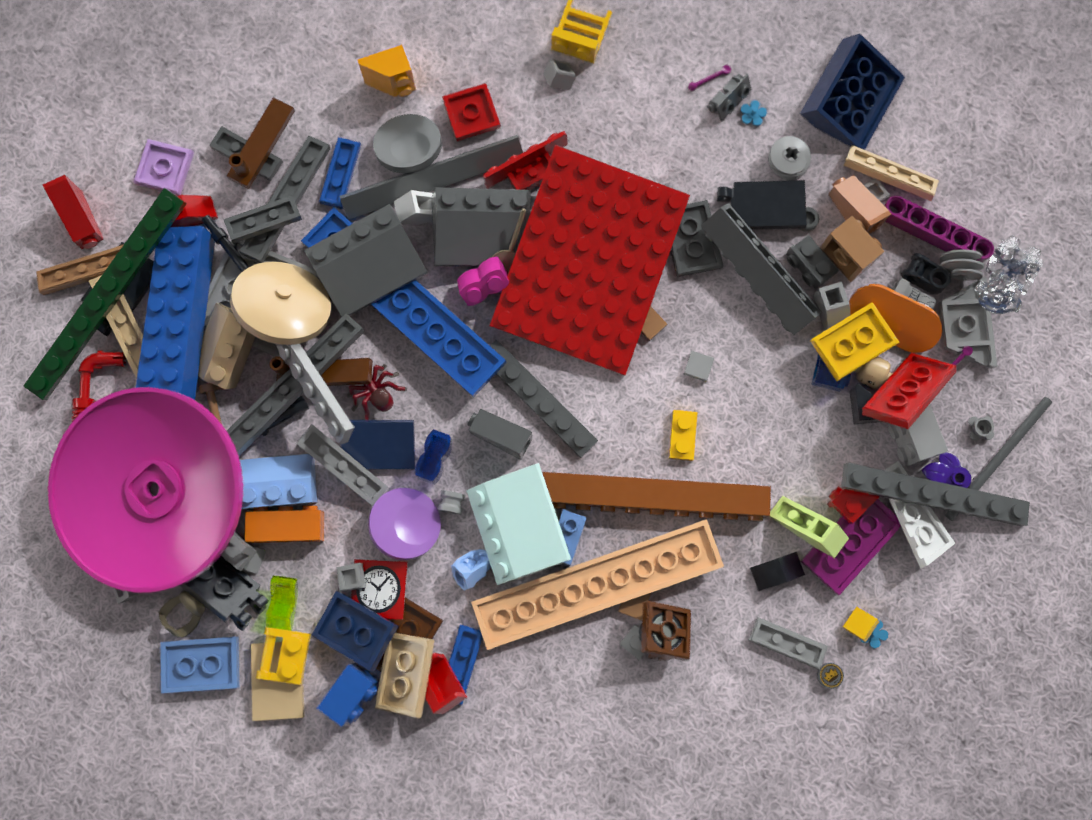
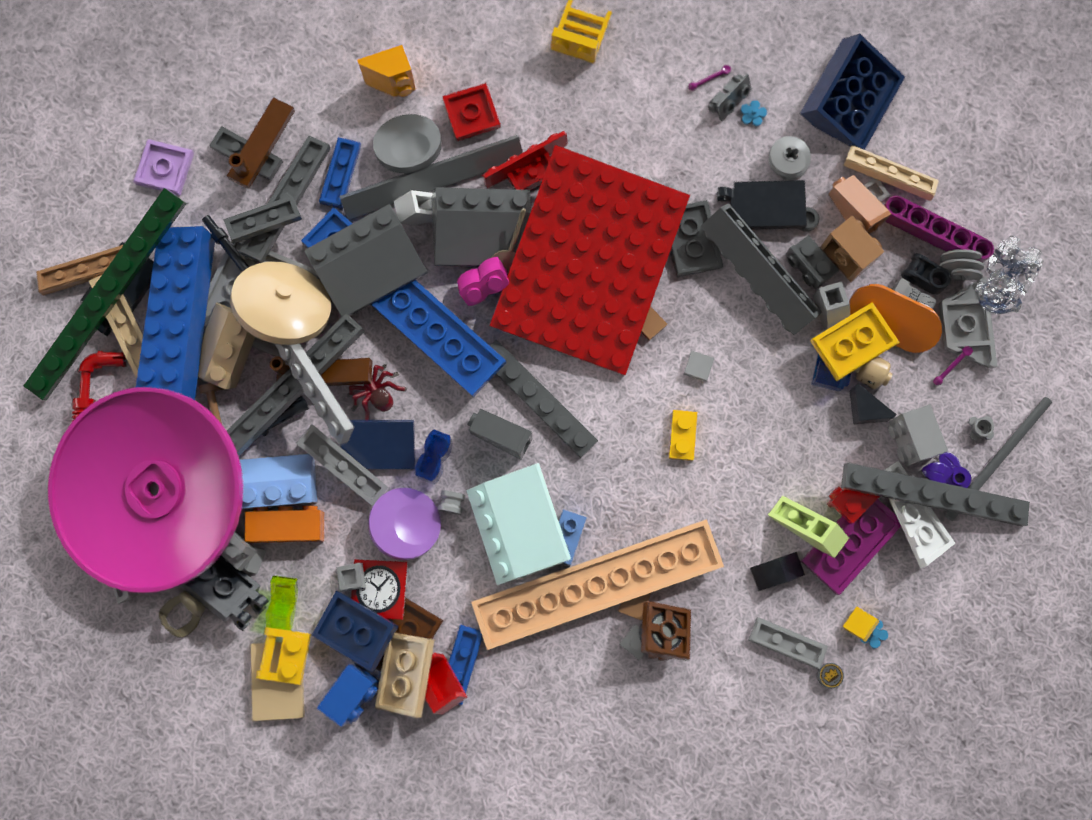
red slope [42,175,104,249] -> none
medium blue plate [160,637,240,693] -> none
red slope [171,195,219,227] -> none
light blue rock [451,549,491,591] -> none
dark orange brick [542,472,771,522] -> none
light grey slope [544,59,576,90] -> none
red tile [862,353,956,429] -> none

